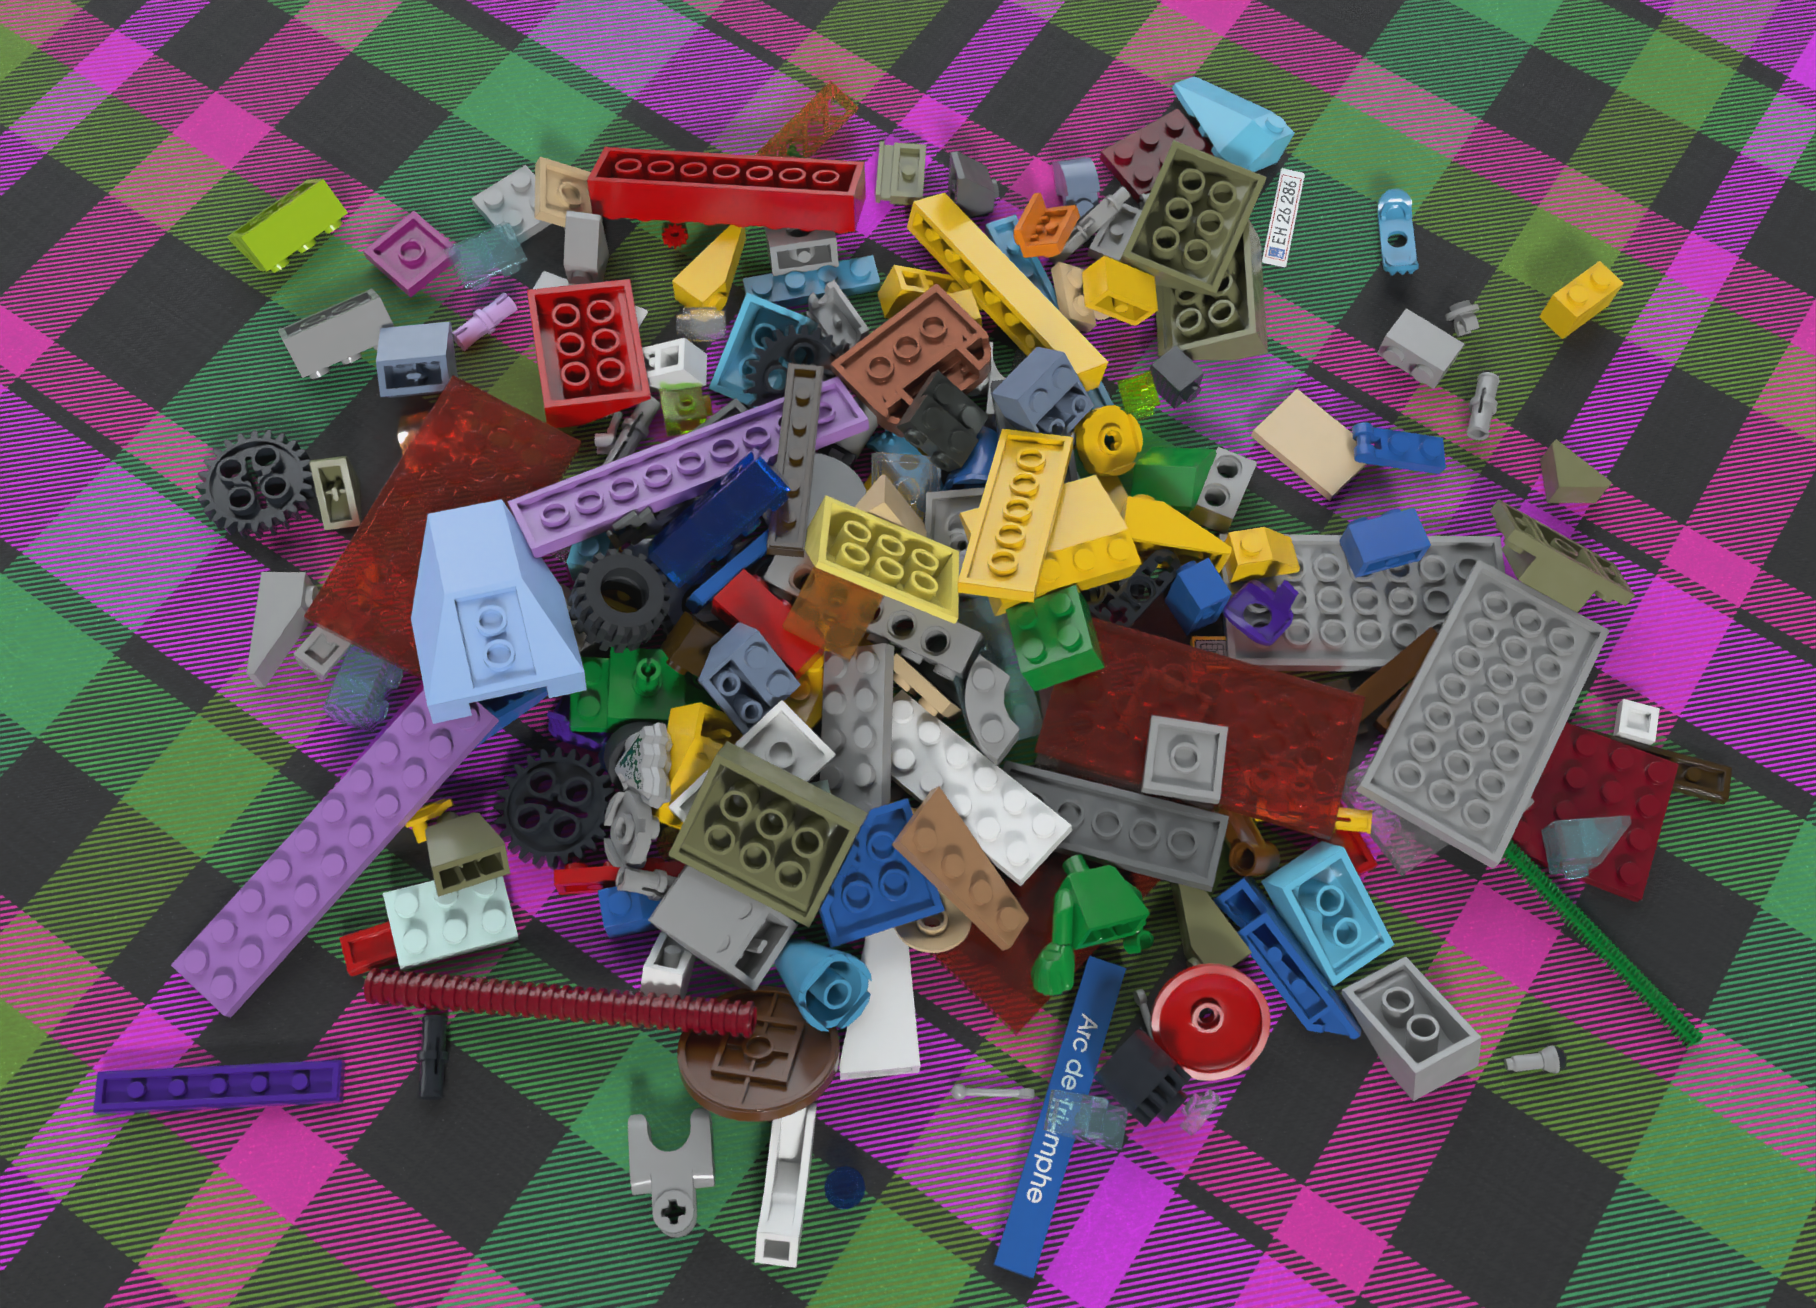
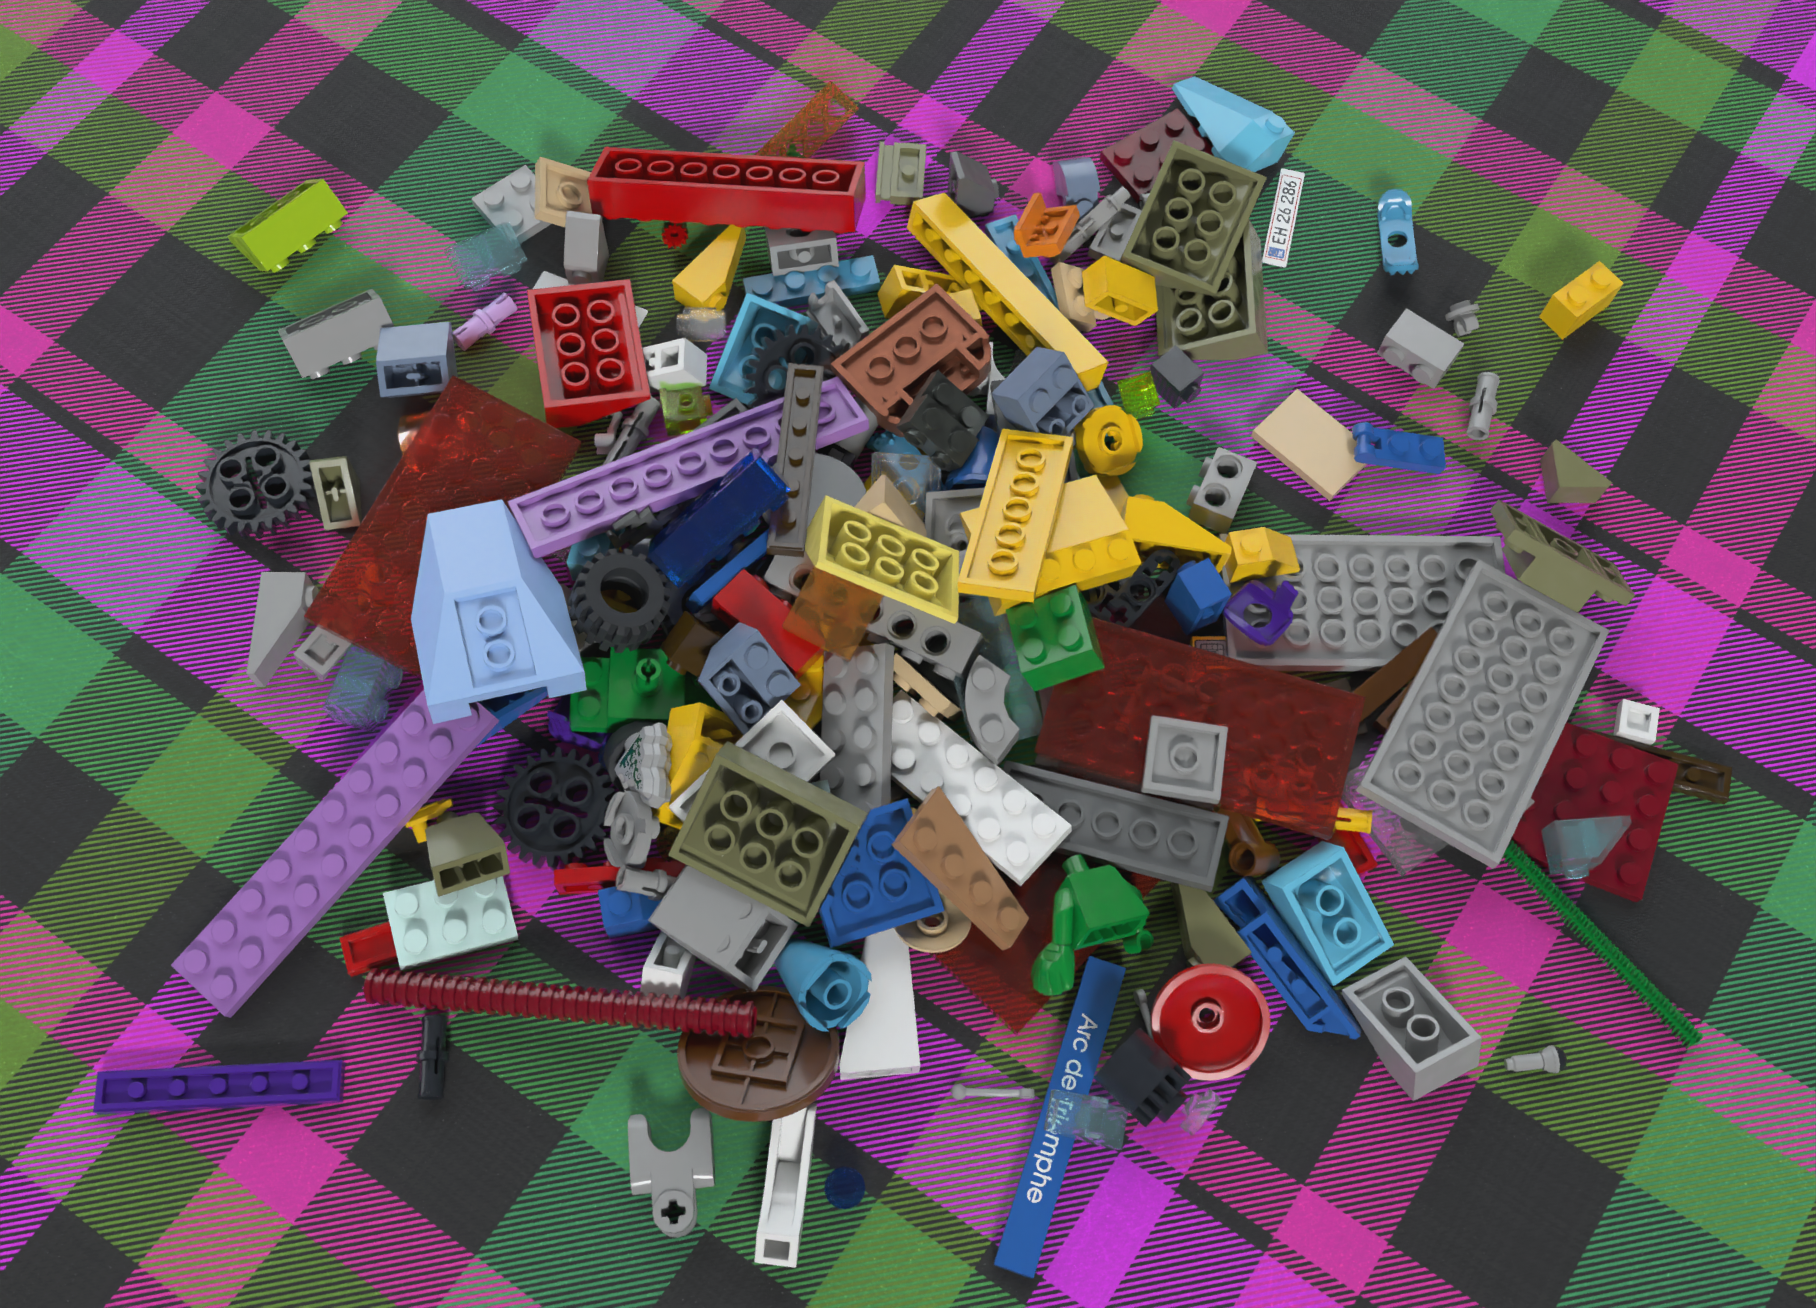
magenta plate [363,211,461,298] -> none
green slope [1130,447,1217,511] -> none
blue brick [1339,508,1431,578] -> none

